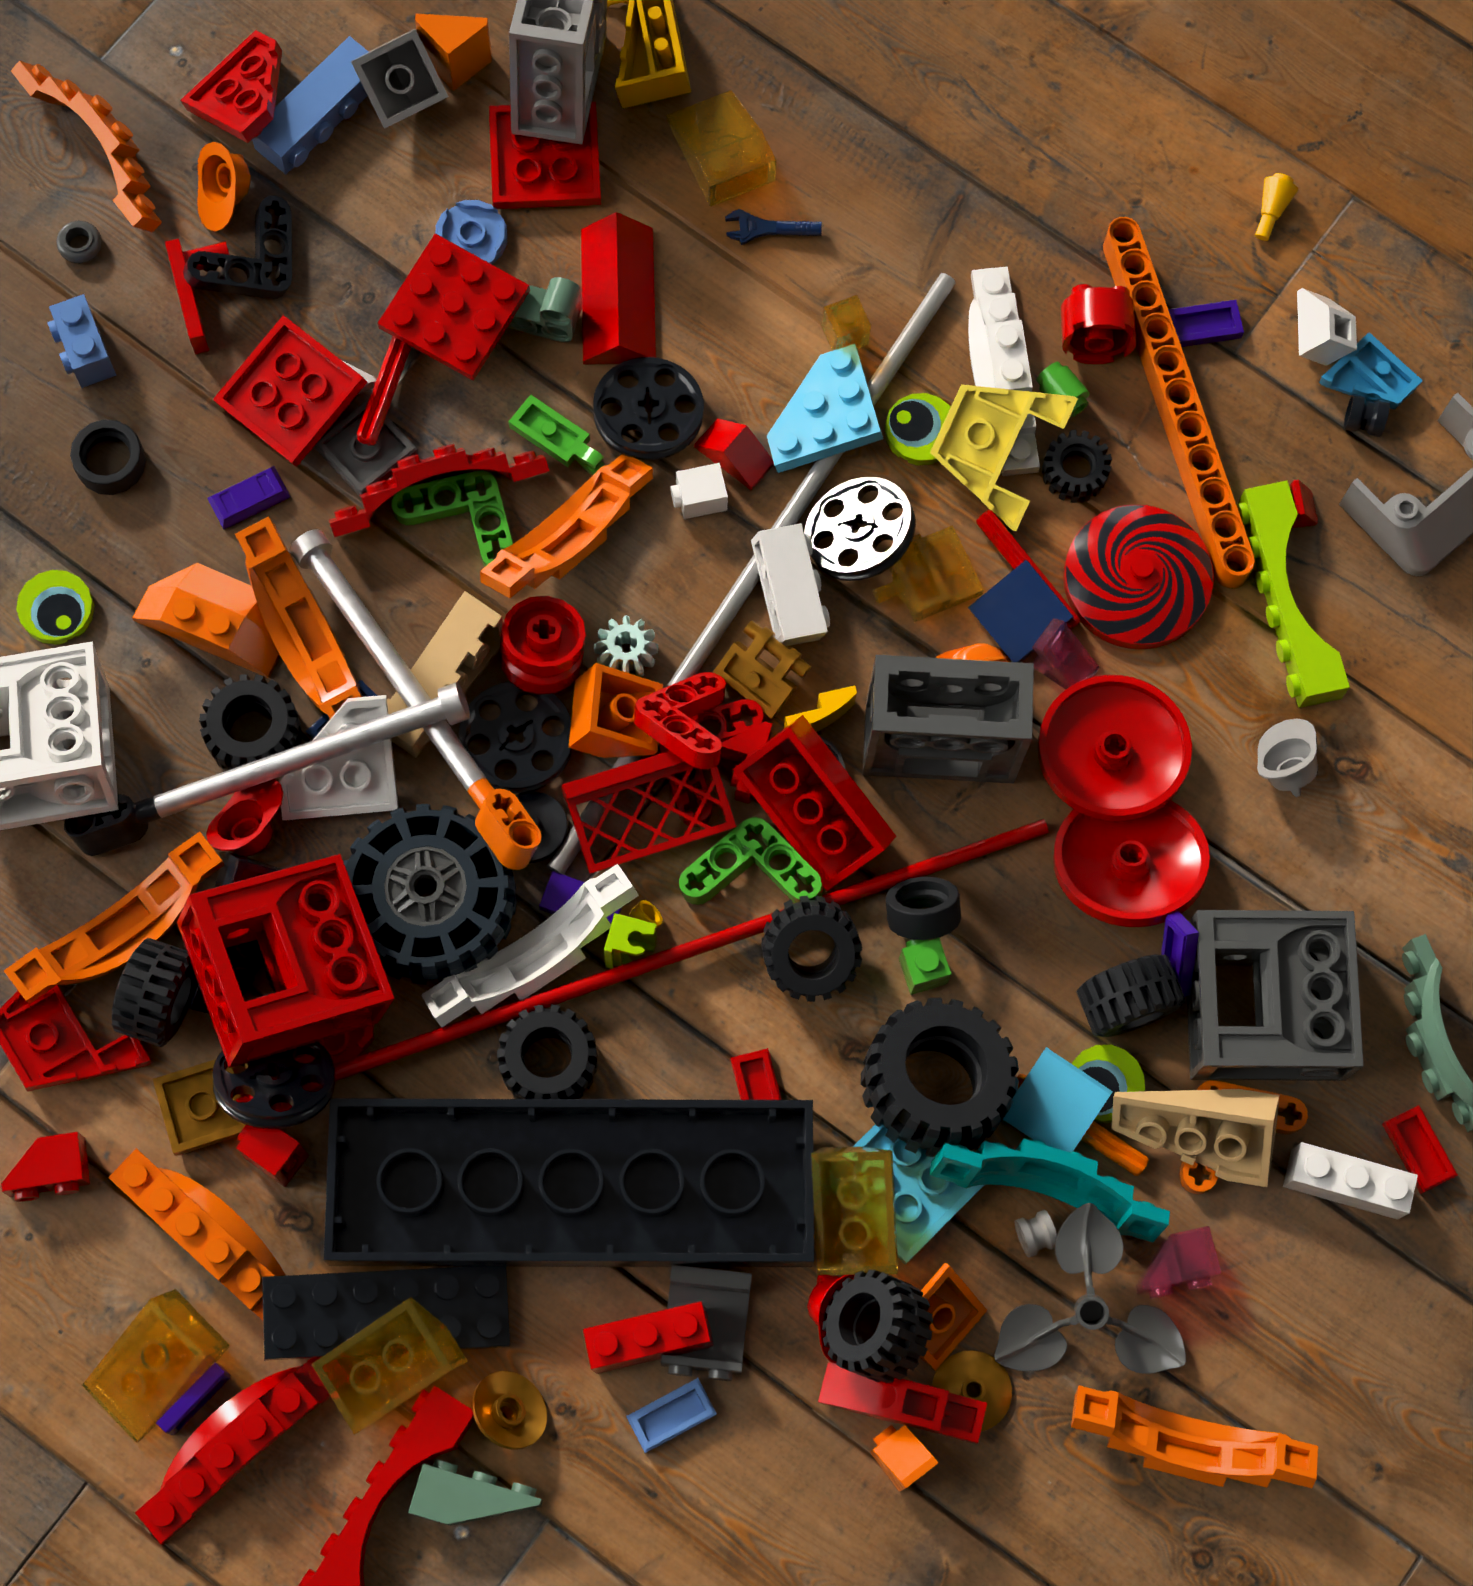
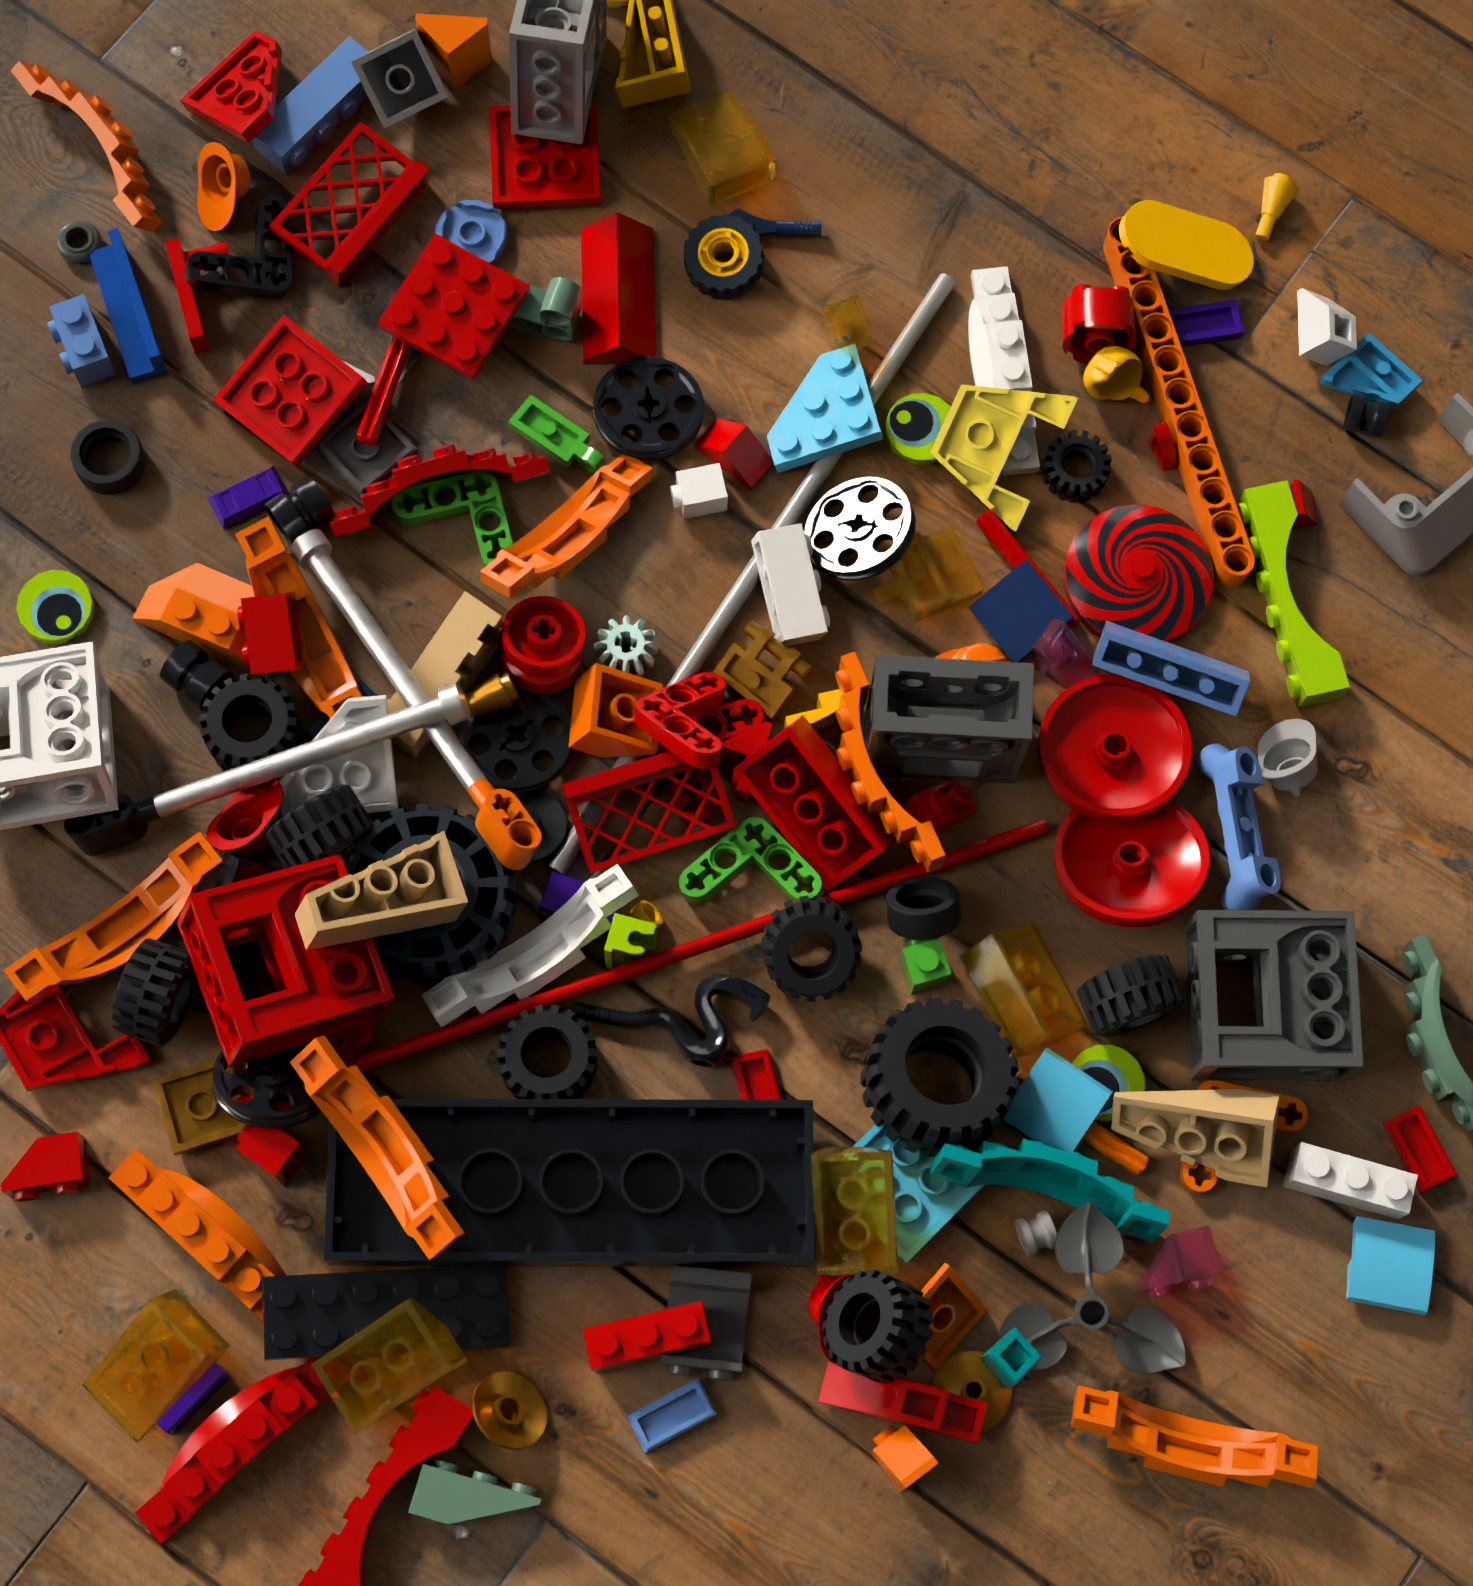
bright green brick [1036,361,1090,417] -> none
dark purple tile [1161,911,1199,997] -> none
none -> blue fence [89,228,167,384]
none -> black wheel [160,640,233,711]
none -> red brick [237,592,305,675]
none -> black wheel [264,475,335,544]
none -> black tyre [265,784,373,869]
none -> red fence [269,121,429,287]
none -> orange piece [290,1035,464,1260]
none -> tan wedge [295,831,468,951]
none -> pearl gold cone [465,672,520,718]
none -> black animal [573,973,771,1068]
none -> black wheel [683,214,764,300]
none -> orange piece [835,651,946,873]
none -> red slope [901,780,977,850]
none -> clear yellow slope [959,924,1089,1058]
none -> teal slope [980,1327,1043,1388]
none -> yellow hair [1083,346,1149,404]
none -> medium blue brick [1092,621,1250,716]
none -> yellow tile [1119,200,1254,290]
none -> red tile [1148,421,1177,472]
none -> medium blue plate [1196,743,1281,910]
none -> medium azure slope [1346,1216,1435,1315]

